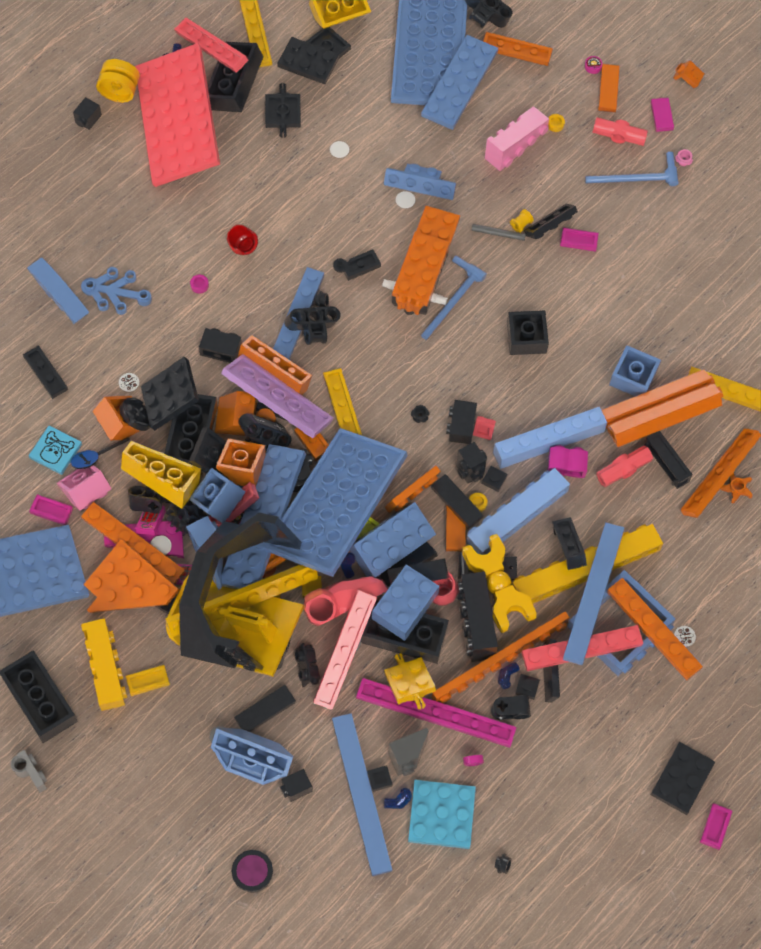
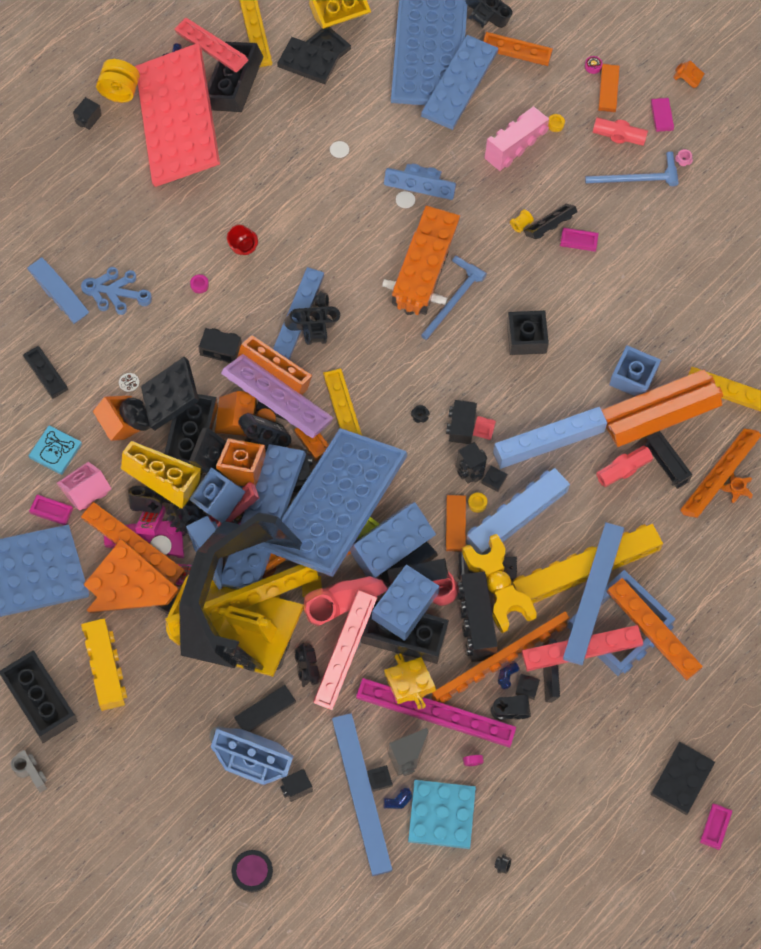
piece [71,437,130,469] -> none
yellow tile [126,665,170,696] -> none
black plate [265,83,301,138] -> none
black hinge [333,249,381,281] -> none
clear blue arm [340,552,355,579] -> none
orange plate [385,466,441,513] -> none
black tile [431,474,484,529] -> none
dark grey bar [471,224,526,241] -> none
dark pink brick [547,445,588,478] -> none
black container [552,517,587,570] -> none
white sticker [674,626,696,647] -> none

